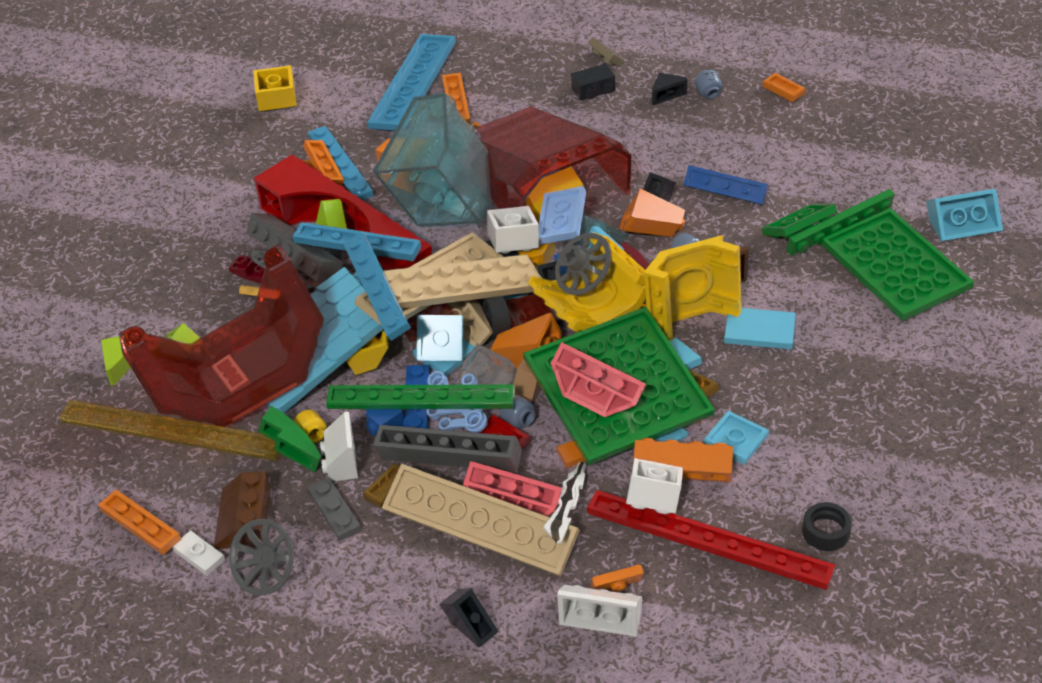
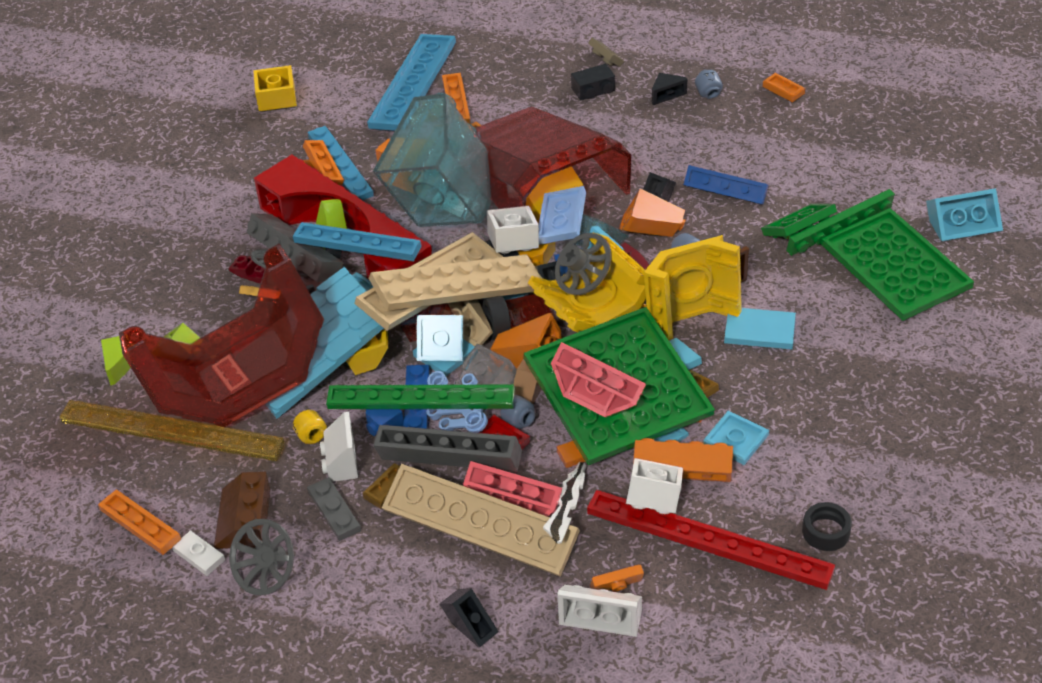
green slope [258,406,321,472] -> none
dark azure plate [343,231,411,341] -> none

